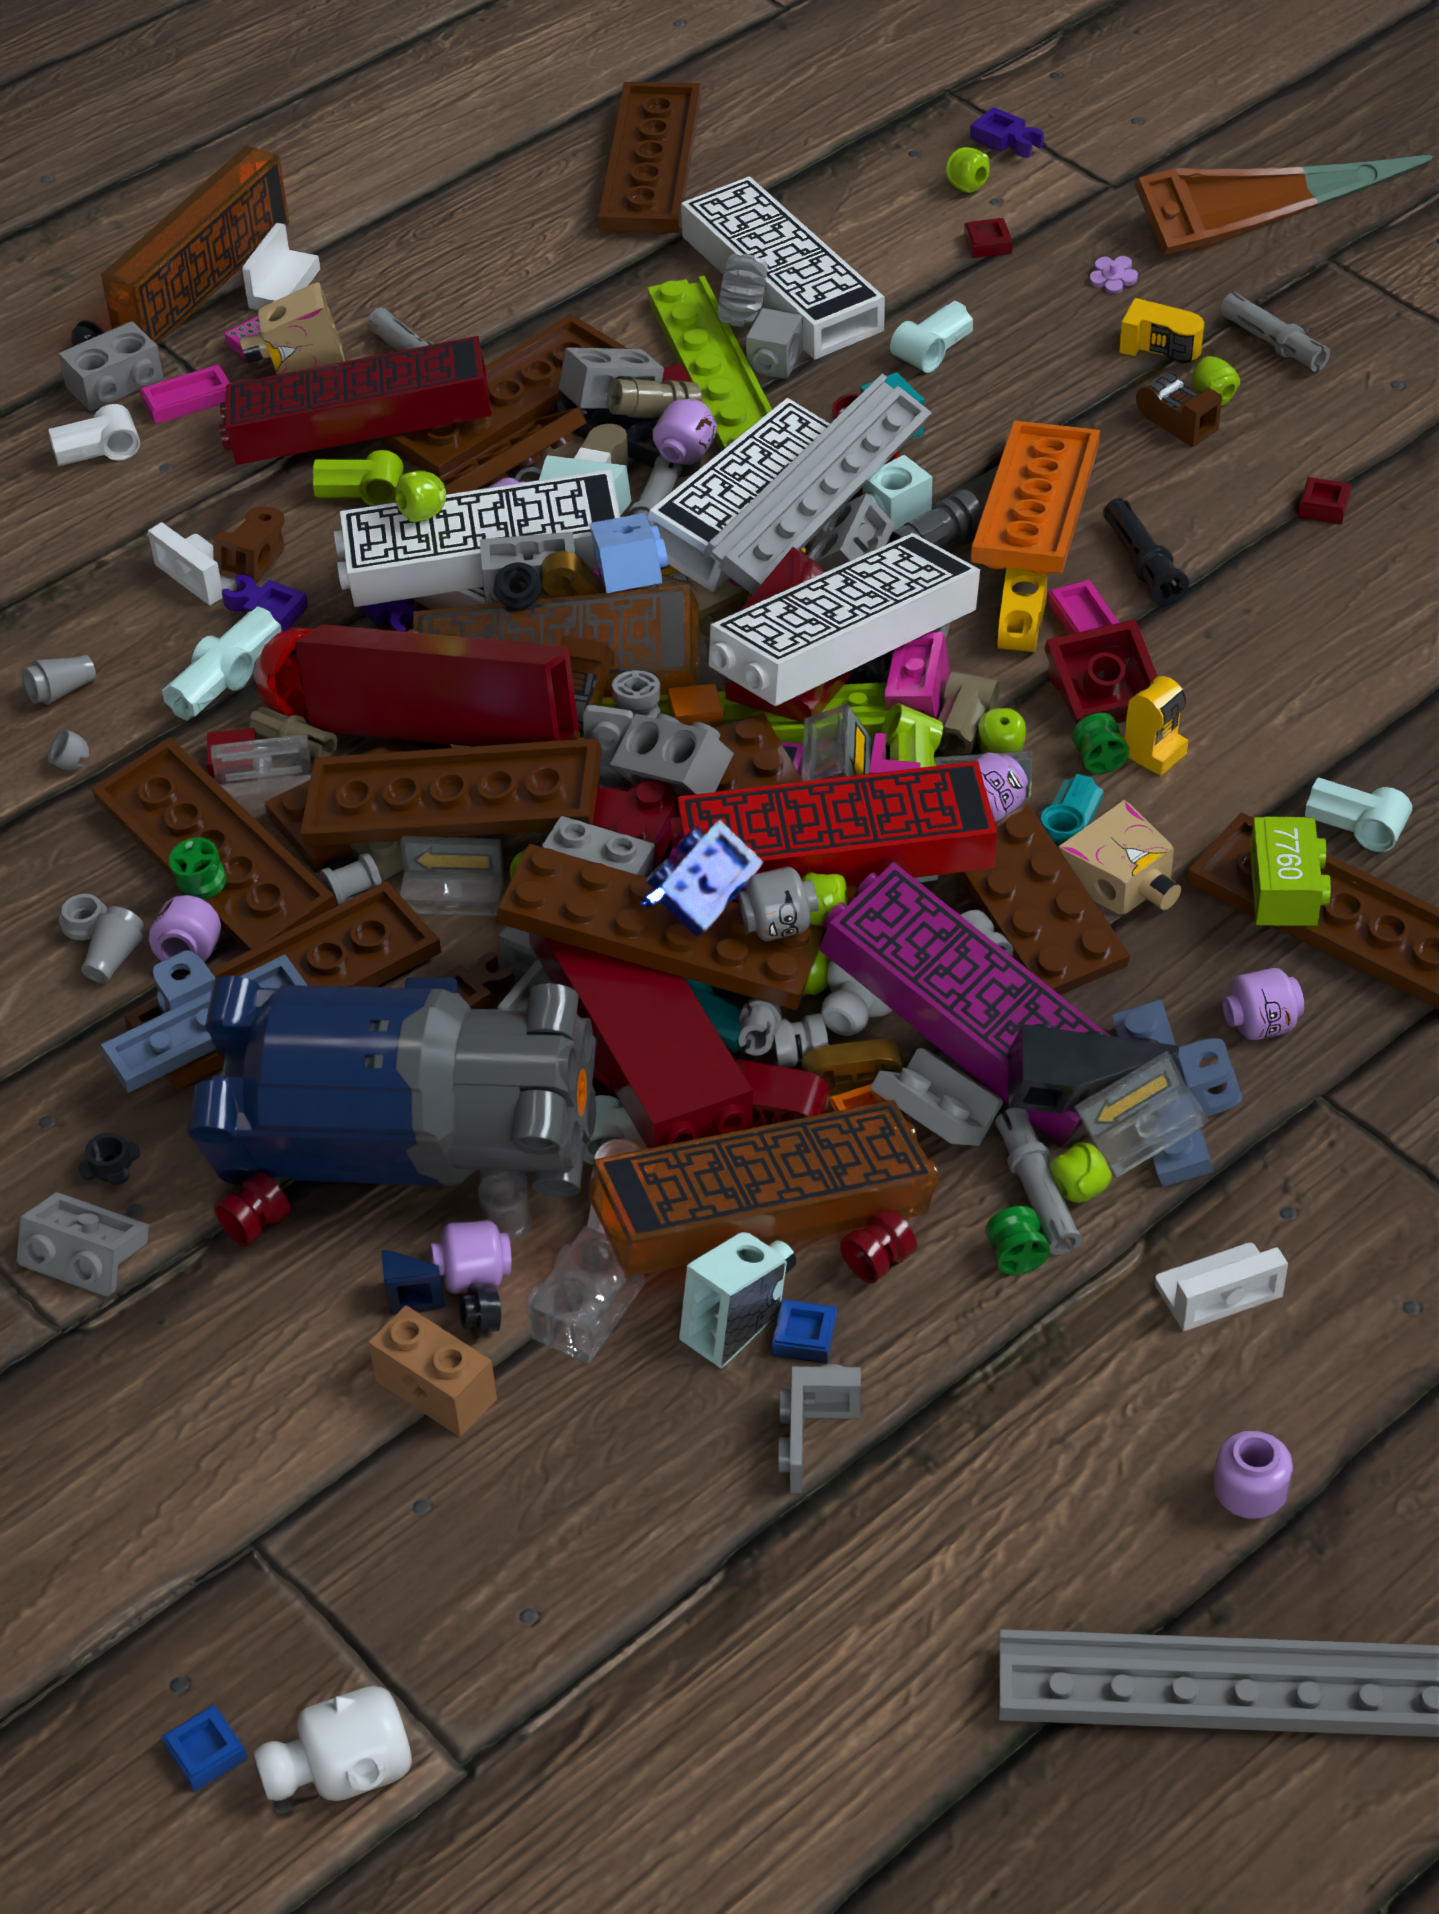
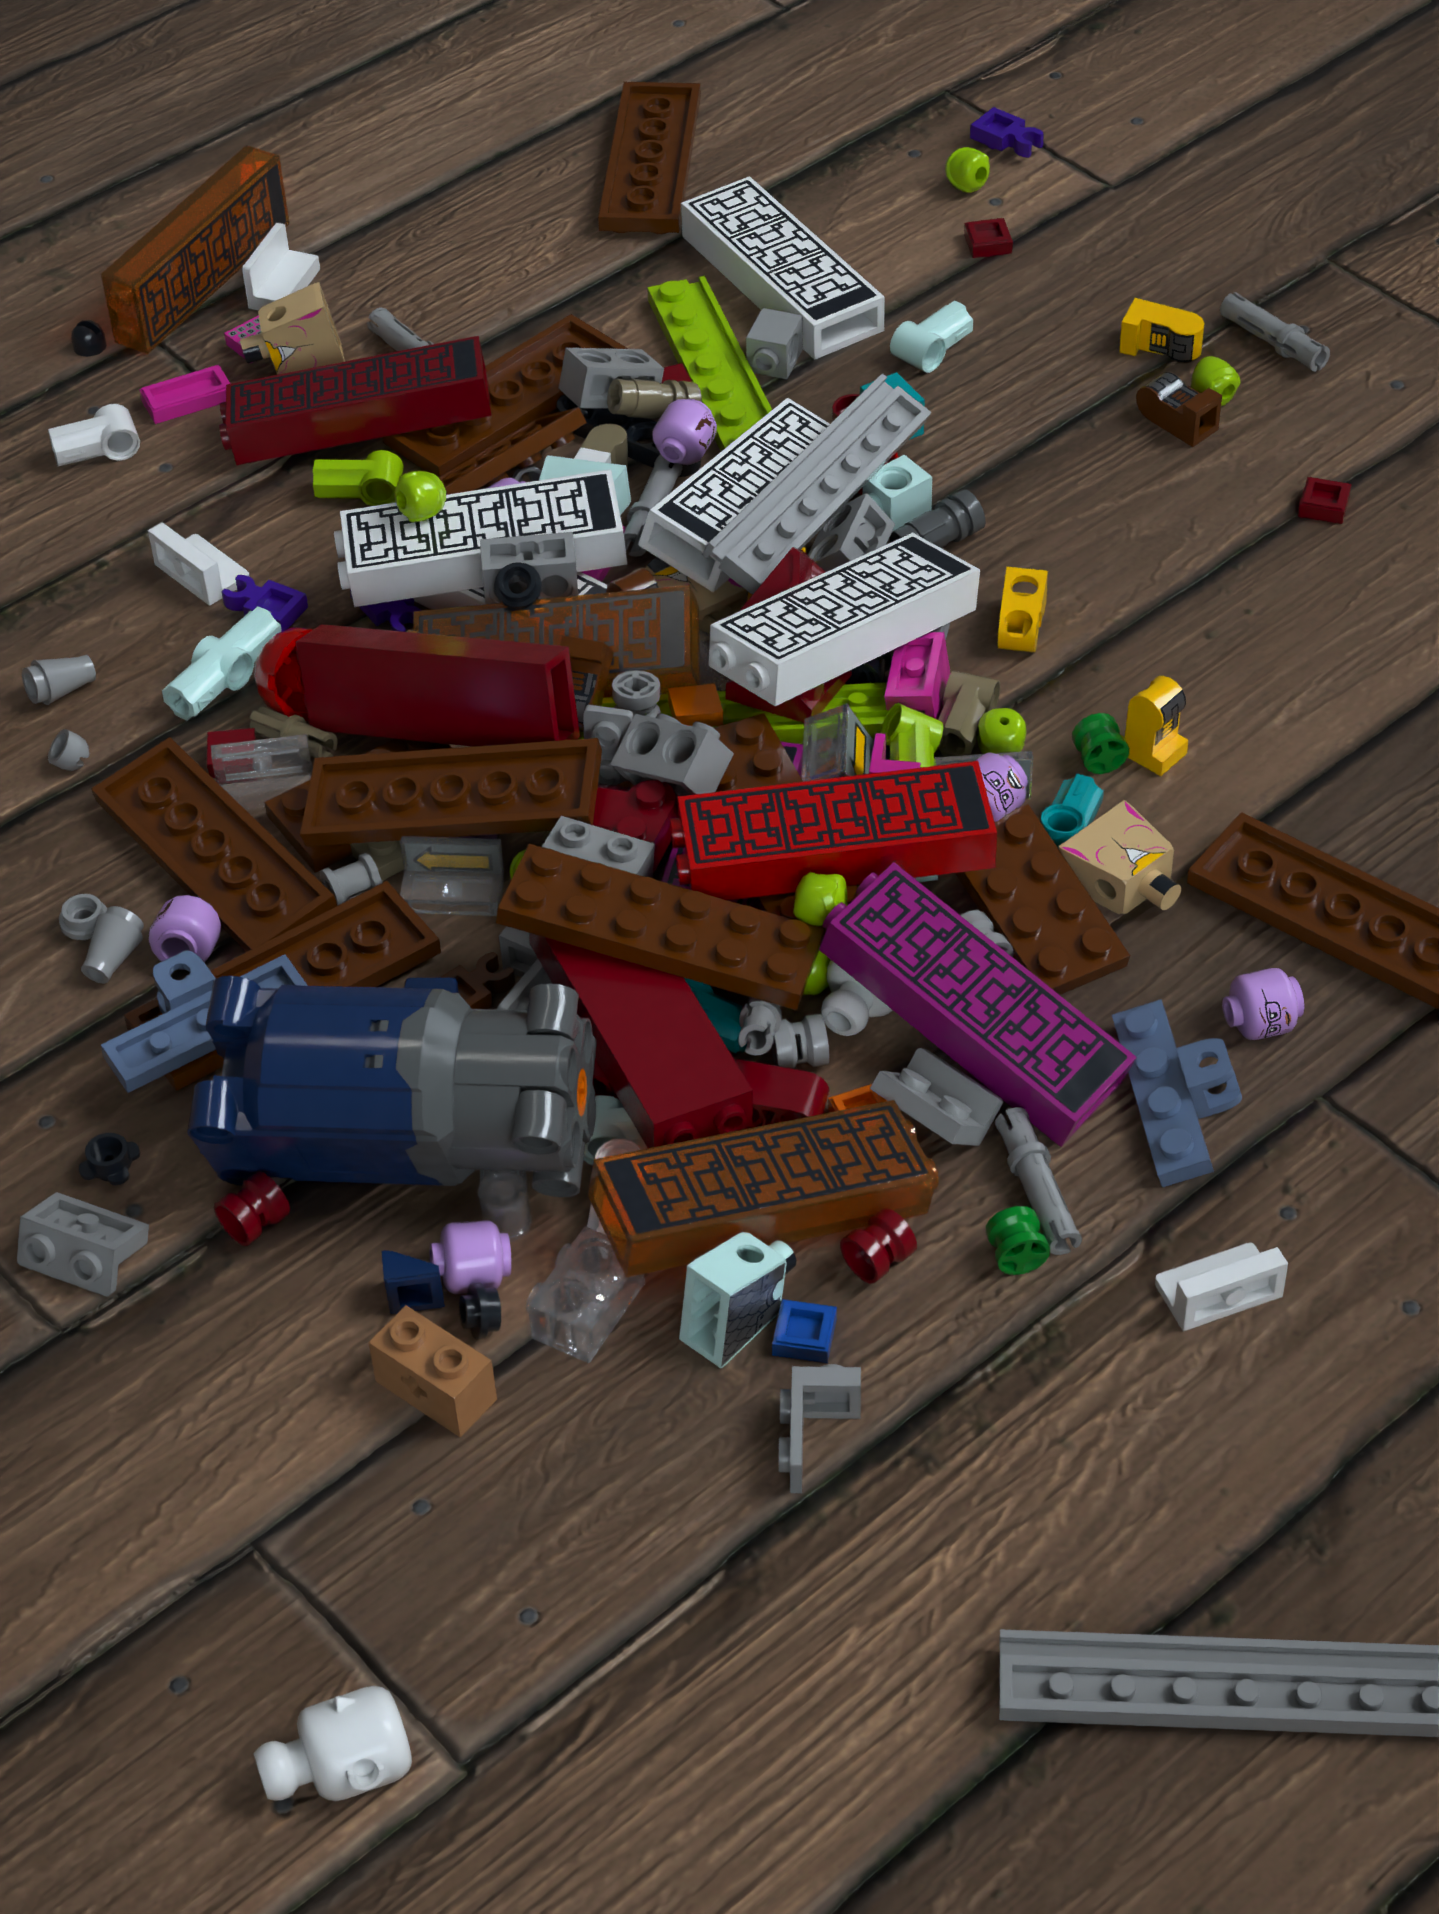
light grey brick [58,321,164,412] -> none
blue tile [161,1704,247,1792] -> none
green wheel [169,837,227,900] -> none
reddish brown leg [213,507,285,583] -> none
pearl gold beam [542,551,610,625] -> none
light blue brick [589,513,668,593] -> none
clear blue bracket [640,819,764,937] -> none
light grey gear [718,253,768,327] -> none
light grey head [738,867,819,941] -> none
pearl gold beam [801,1039,903,1096] -> none
orange plate [971,420,1100,575] -> none
black slope [1008,1024,1179,1114] -> none
dark red slope [1044,619,1158,724] -> none
dark pink tile [1047,579,1119,635] -> none
lime piece [1049,1142,1112,1203] -> none
clear panel [1074,1051,1209,1178] -> none
lavender plant [1090,256,1138,294] -> none
black pin [1103,498,1189,606] -> none
dark orange plate [1135,154,1433,256] -> none
lavender head [1213,1431,1293,1519] -> none
lime brick [1249,817,1331,926] -> none
light aqua piece [1305,777,1412,853] -> none

